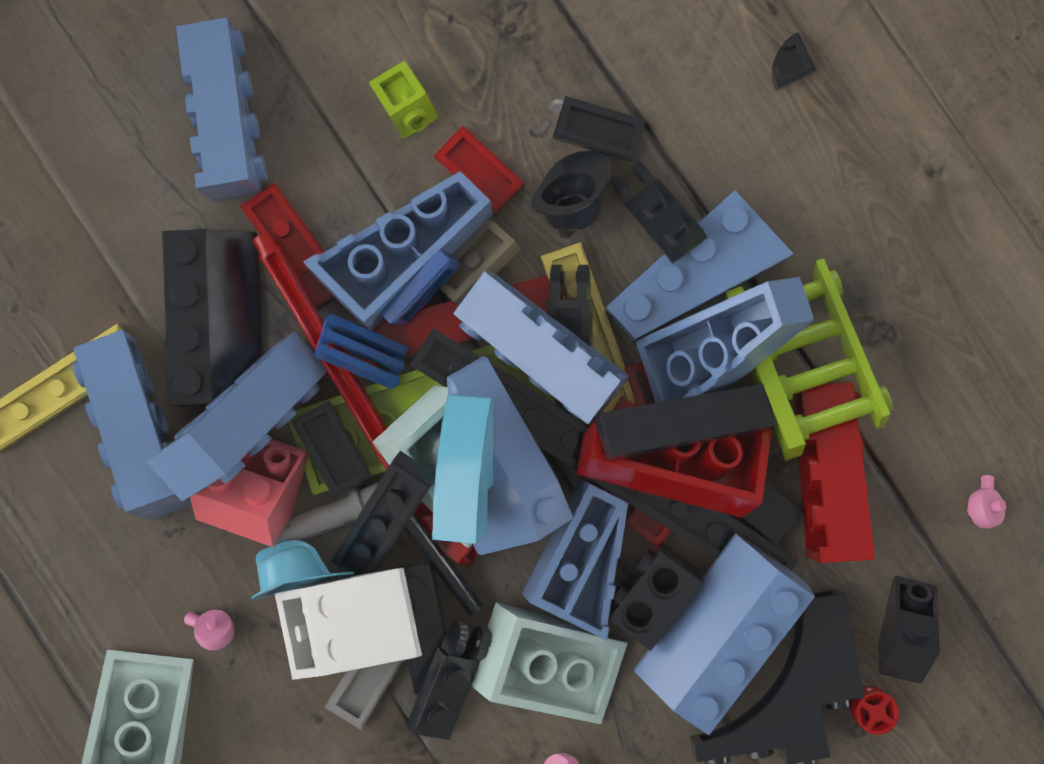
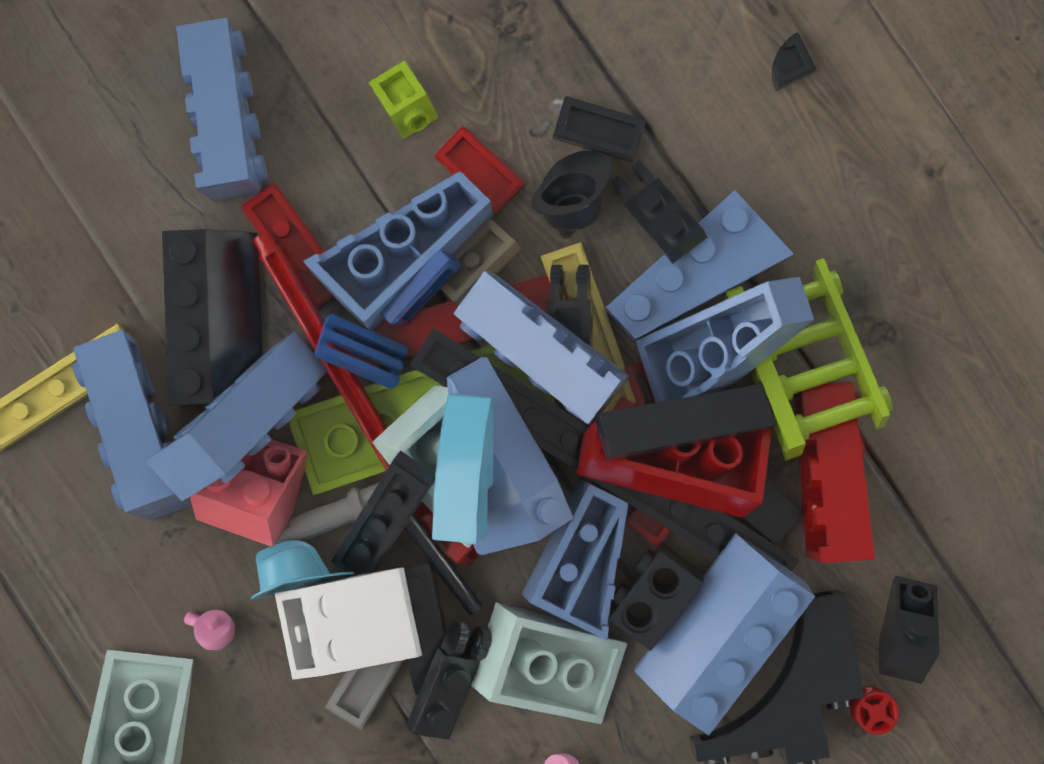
black tile [291,400,372,498] -> none
bright pink piece [967,475,1006,529] -> none

